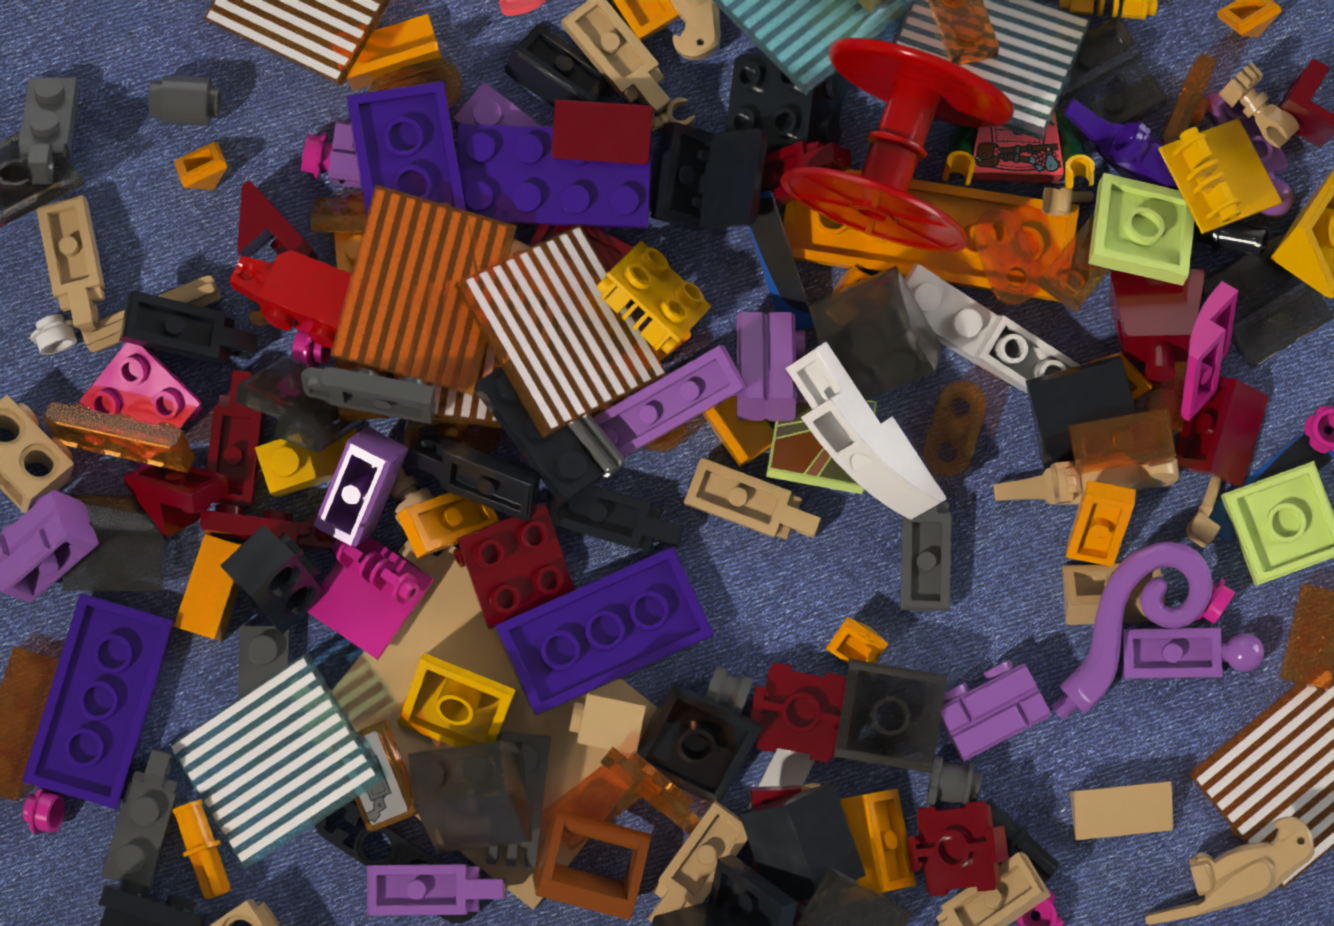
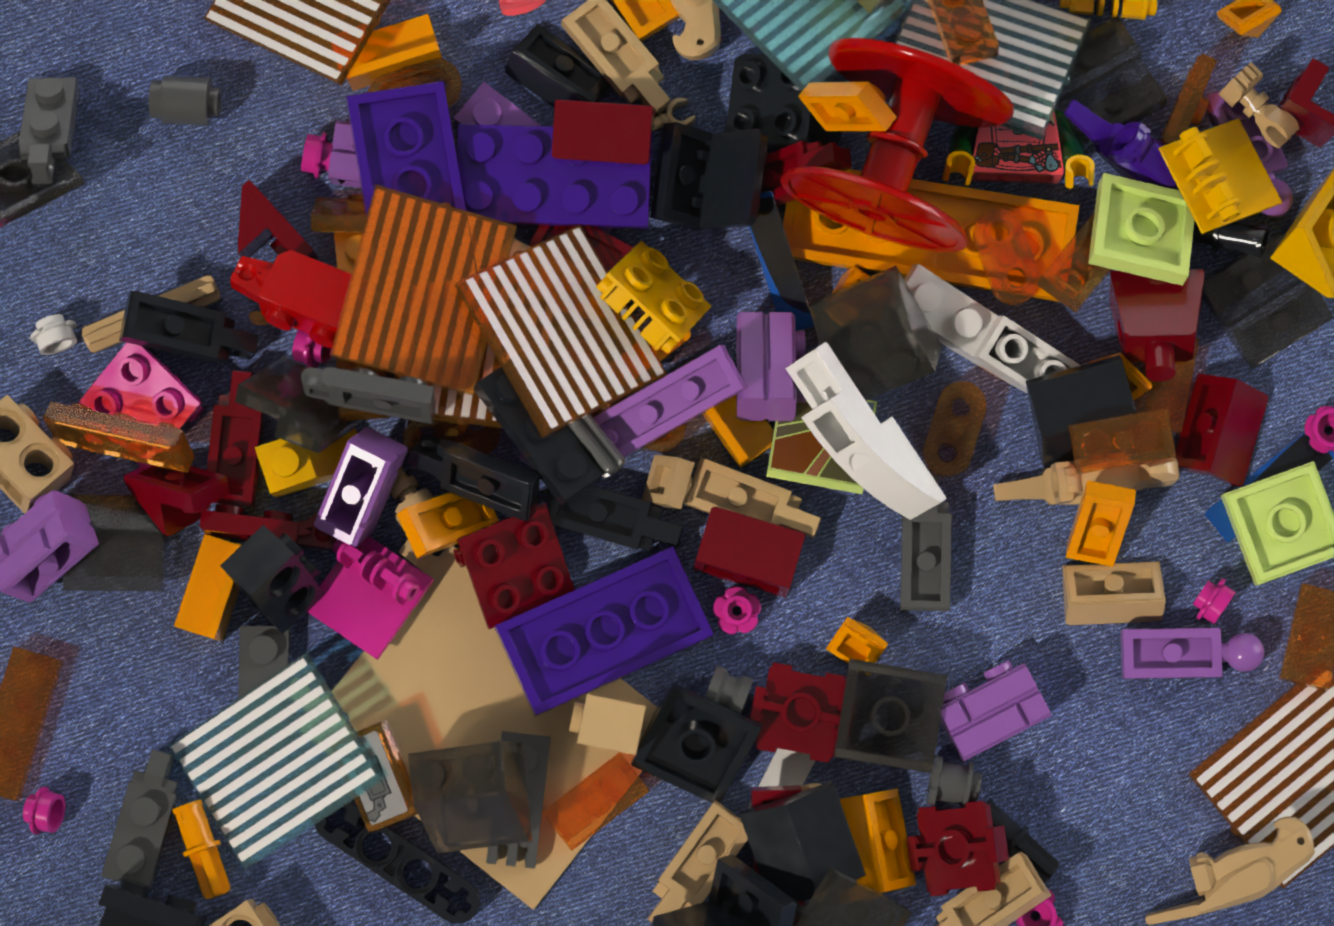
dark purple plate [22,593,175,809] -> none
tan hinge [36,195,105,334] -> none
light orange slope [174,141,228,190] -> none
medium lavender hinge [367,864,506,916] -> none
yellow slope [397,653,516,761] -> none
dark orange tile [532,808,651,920] -> none
clear orange plate [600,747,701,835] -> none
tan hand [1041,187,1094,216] -> none
medium lavender plant [1051,541,1213,720] -> none
tan slope [1069,781,1173,840] -> none
dark pink slope [1180,281,1238,422] -> none
tan hand [1185,477,1222,548] -> none
none -> tan plate [641,455,695,510]
none -> dark red panel [693,507,805,598]
none -> dark pink plate [713,586,761,634]
none -> light orange plate [798,81,897,131]

